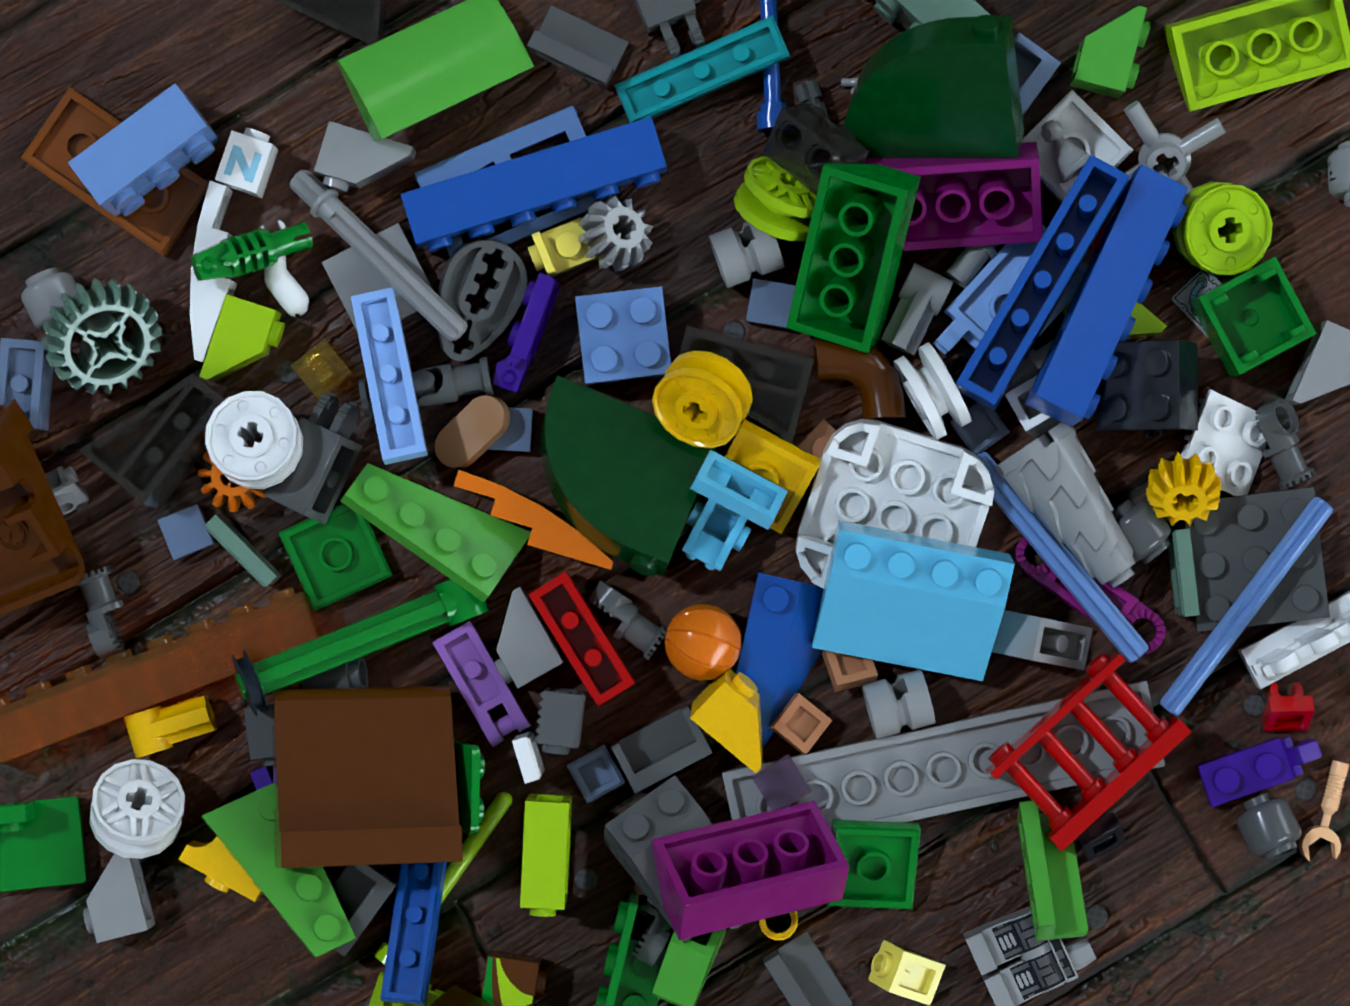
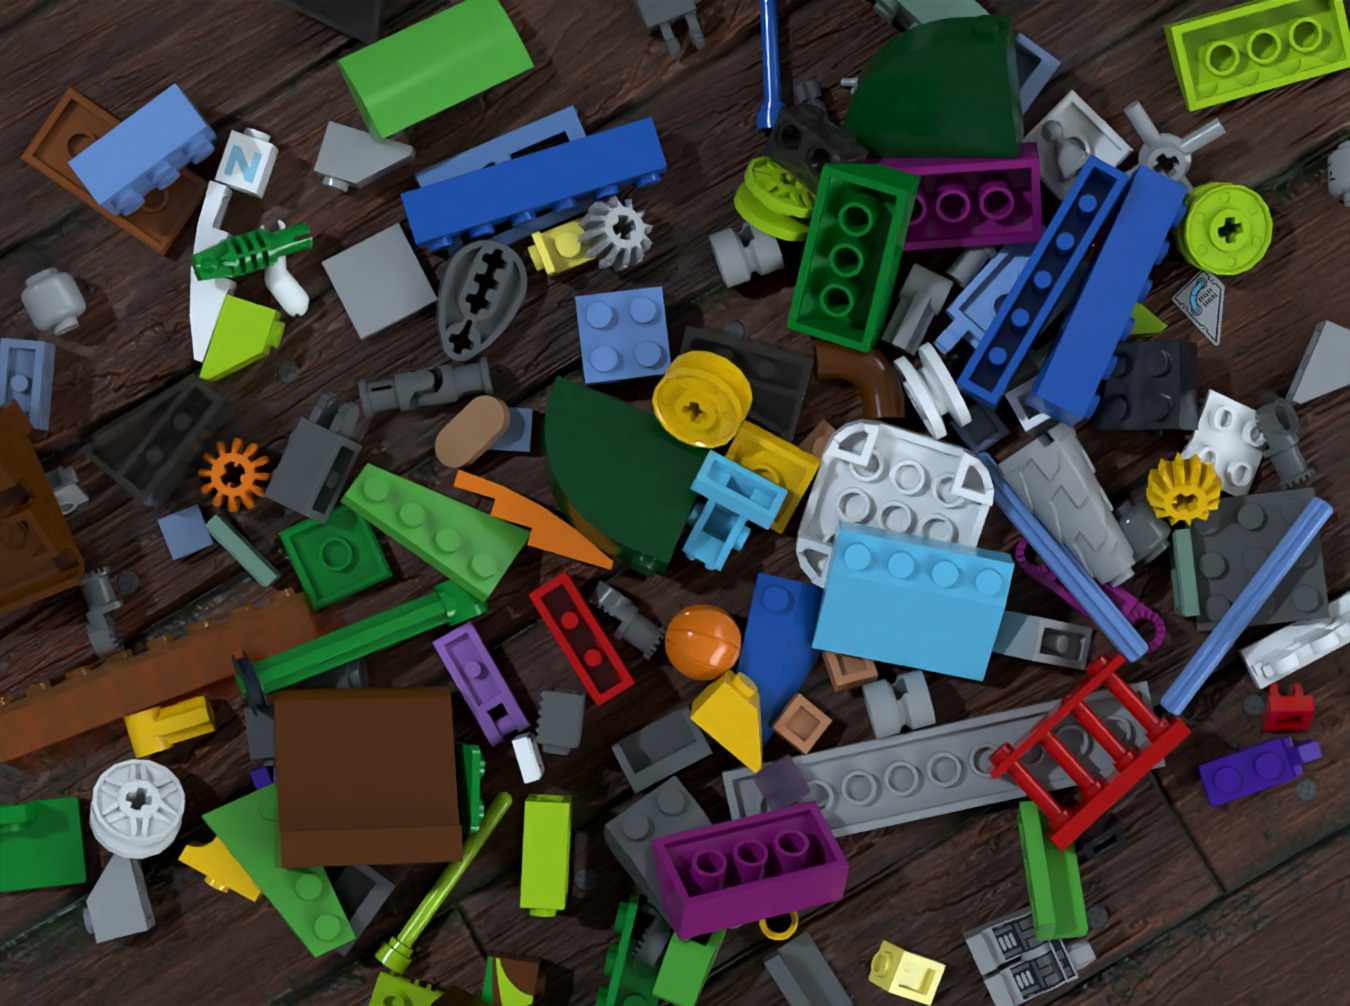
sand green gear [42,278,162,395] -> none
white wheel [205,391,303,489] -> none
light grey axle [289,170,468,341] -> none
clear yellow tile [291,339,353,400] -> none
light blue plate [351,287,428,465] -> none
blue tile [380,862,447,1006] -> none
dark purple hinge [493,273,561,393] -> none
light grey slope [494,586,565,688] -> none
dark grey panel [527,5,629,90] -> none
sand blue tile [566,744,626,804] -> none
teal tile [614,15,791,123] -> none
sand blue tile [746,278,796,329] -> none
green tile [826,819,921,909] -> none
bright green slope [1069,6,1151,99] -> none
green container [1189,256,1317,377] -> none
dark grey head [1236,793,1302,862] -> none
light nougat piece [1298,760,1350,861] -> none

